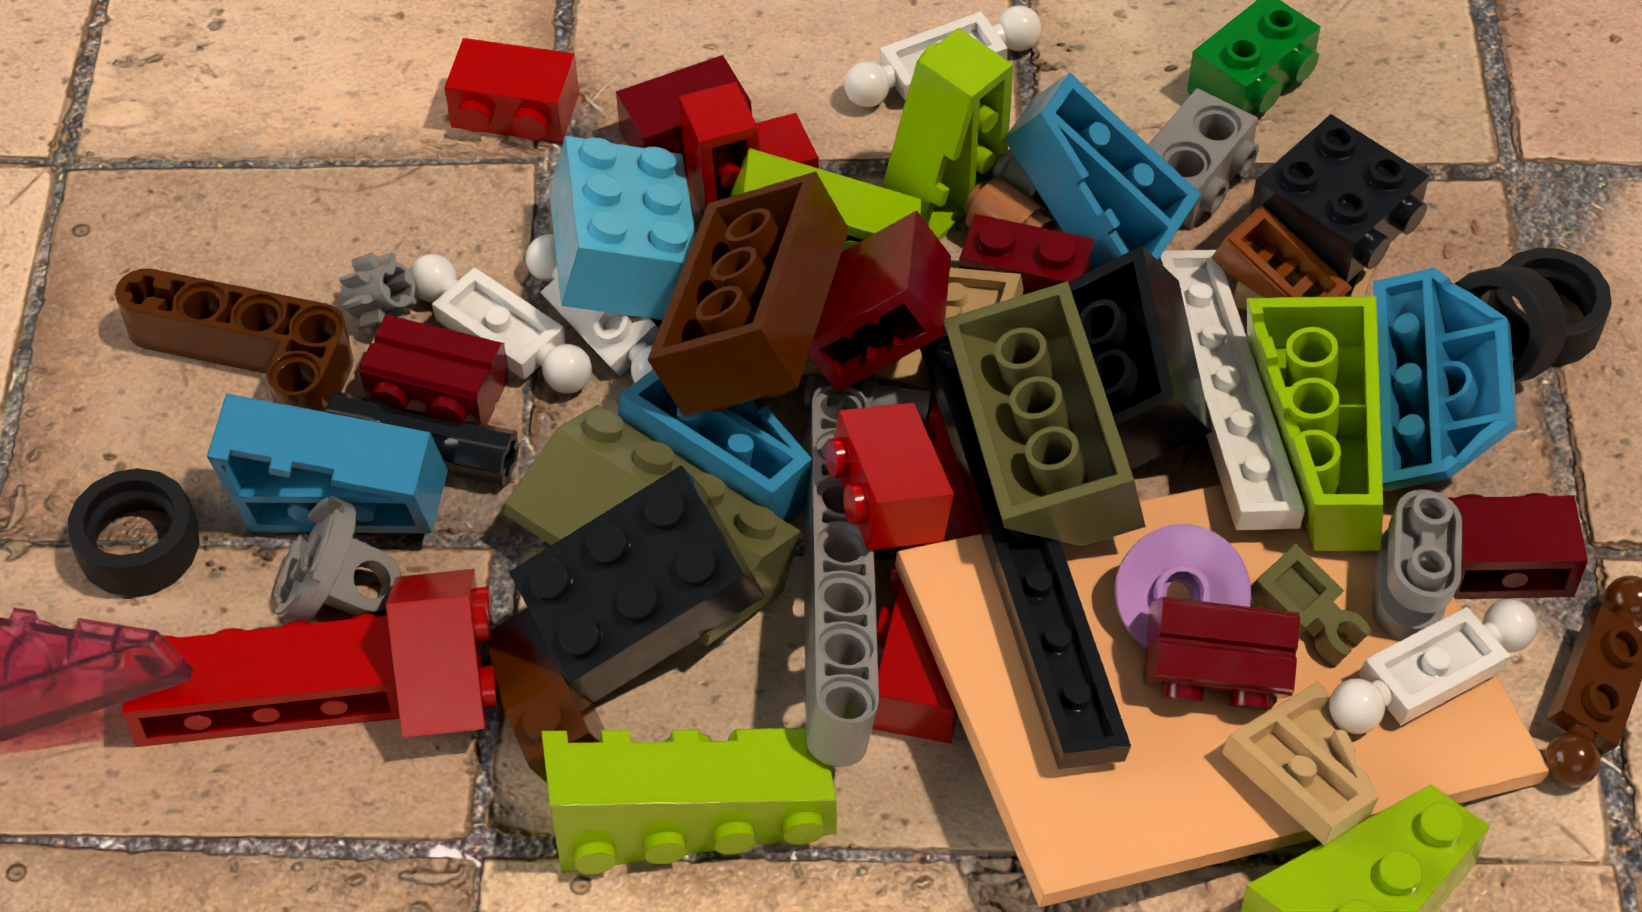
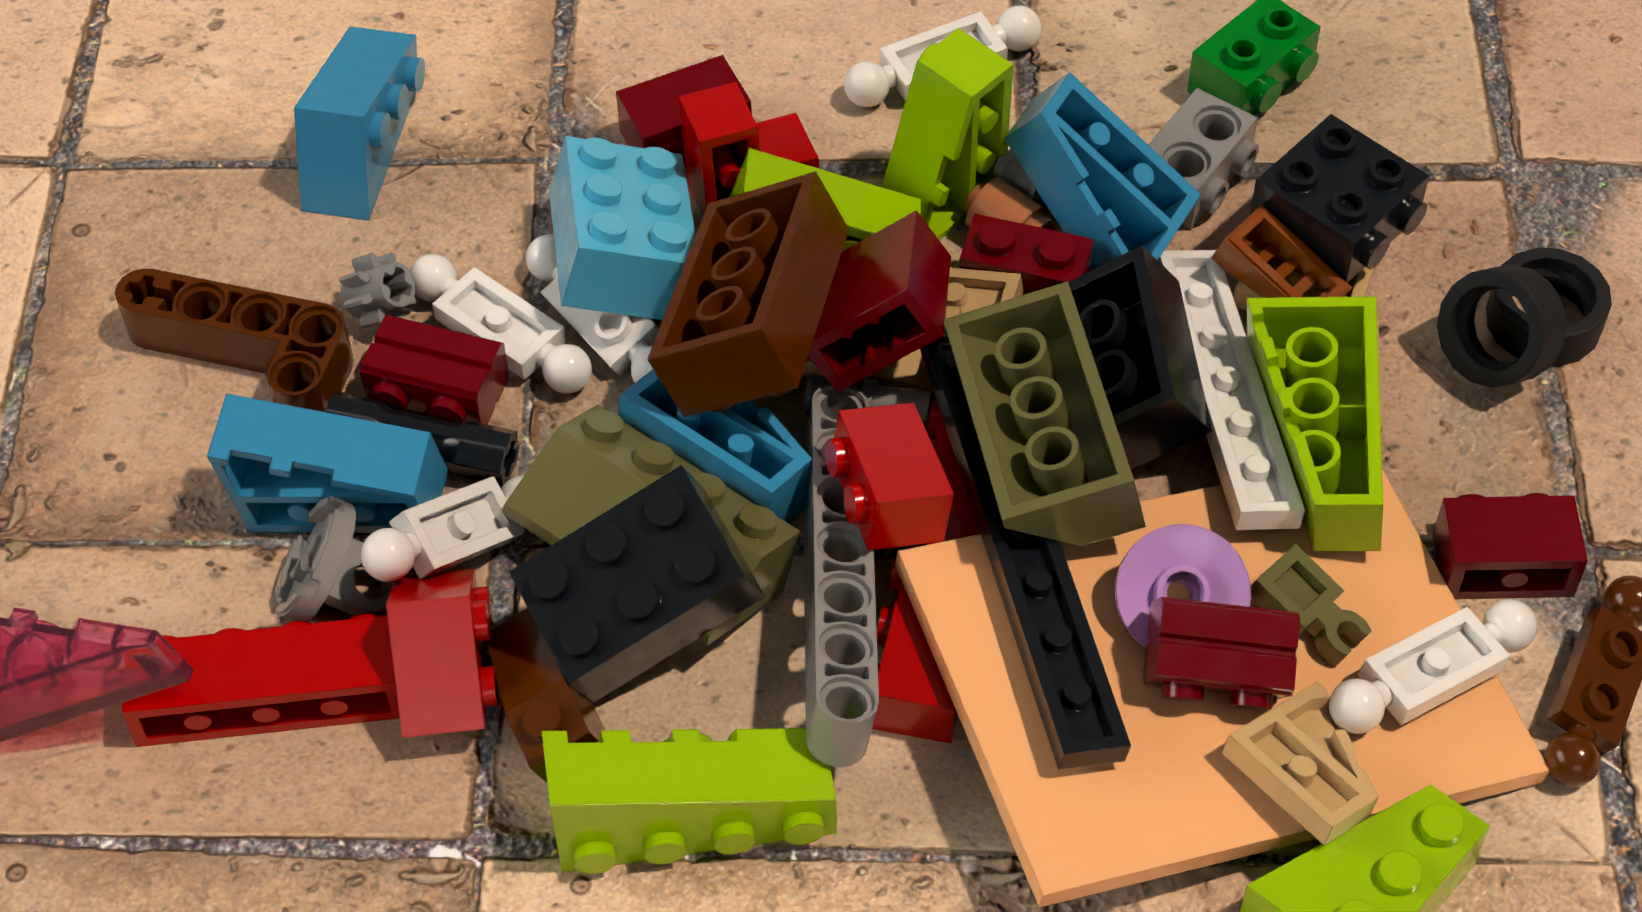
black tyre [68,468,200,596] -> none
red brick [444,38,579,143] -> none
dark azure wedge [1373,268,1518,491] -> none
light grey brick [1373,490,1462,641] -> none
none -> dark azure wedge [294,26,425,221]
none -> white plate [361,475,524,582]

